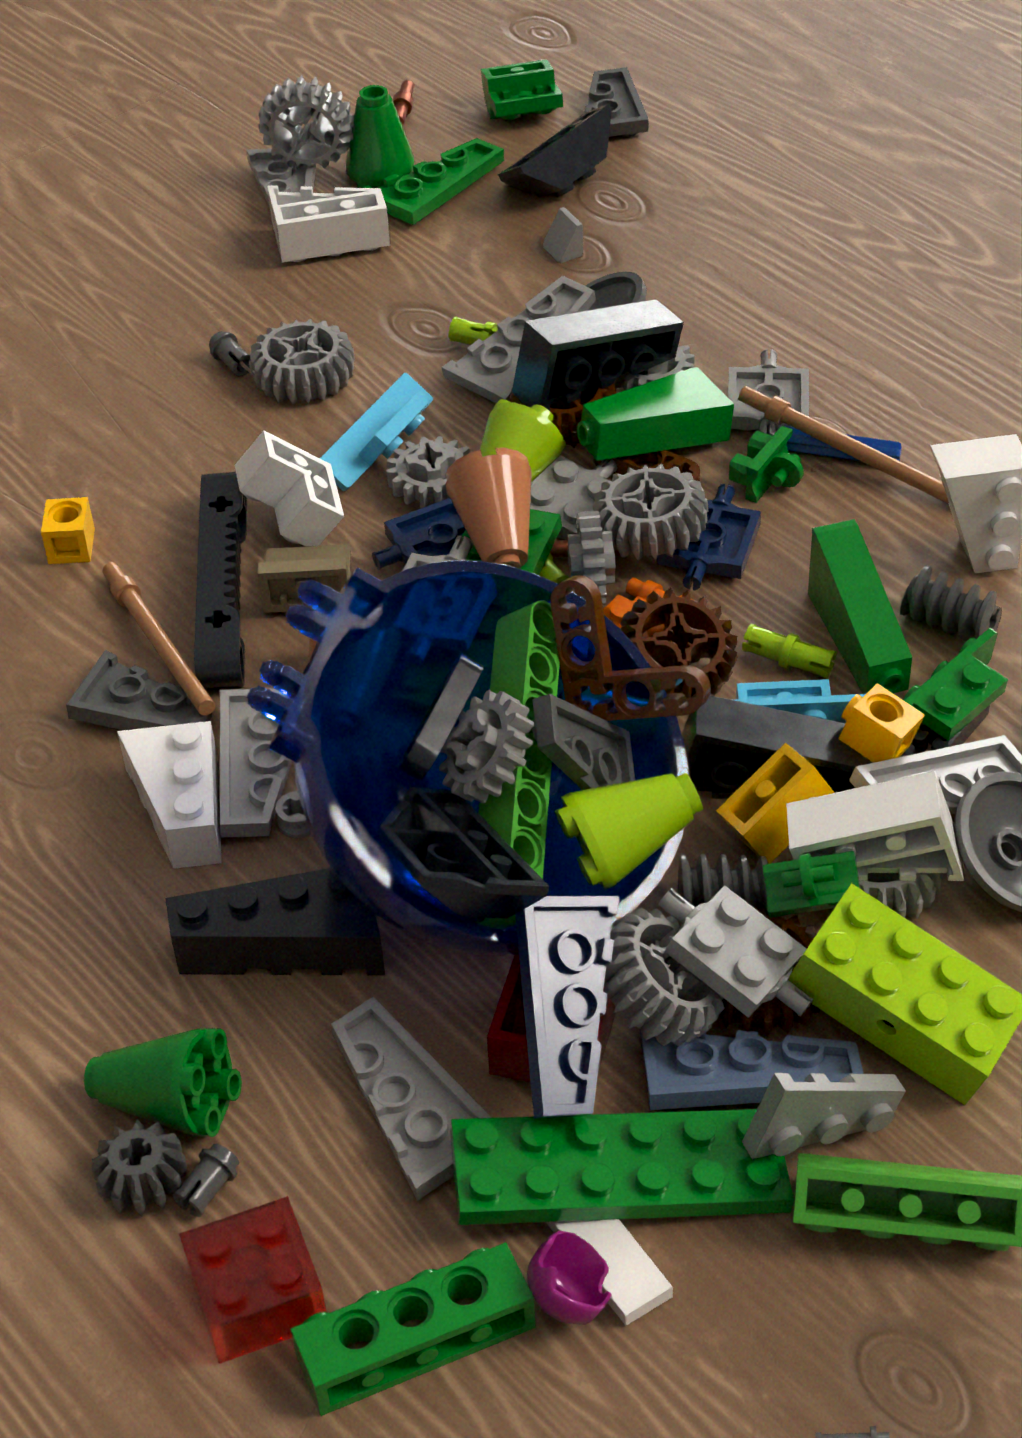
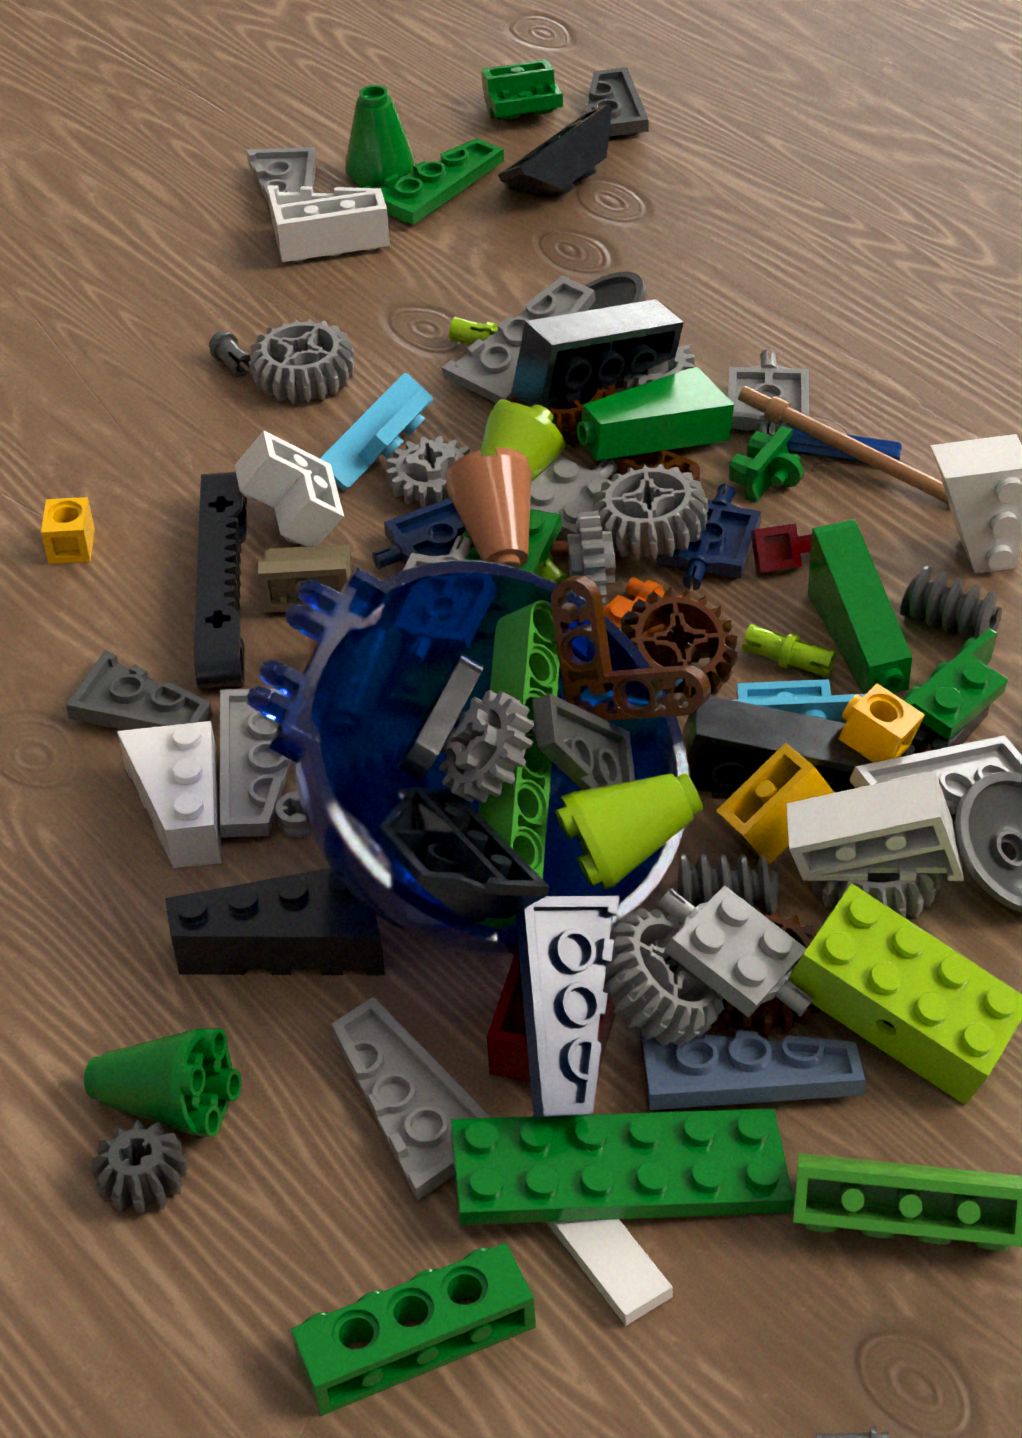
medium nougat bar [103,562,215,715] -> none
dark grey pin [173,1144,239,1217] -> none
clear red brick [179,1196,327,1364] -> none
light grey gear [258,75,354,169] -> none
copper bar [393,80,415,126] -> none
magenta hair [527,1230,612,1325] -> none
light grey slope [543,207,583,263] -> none
light grey wing [742,1073,906,1159] -> none
green hips [762,851,860,918] -> none
none -> dark red plate [750,523,812,574]

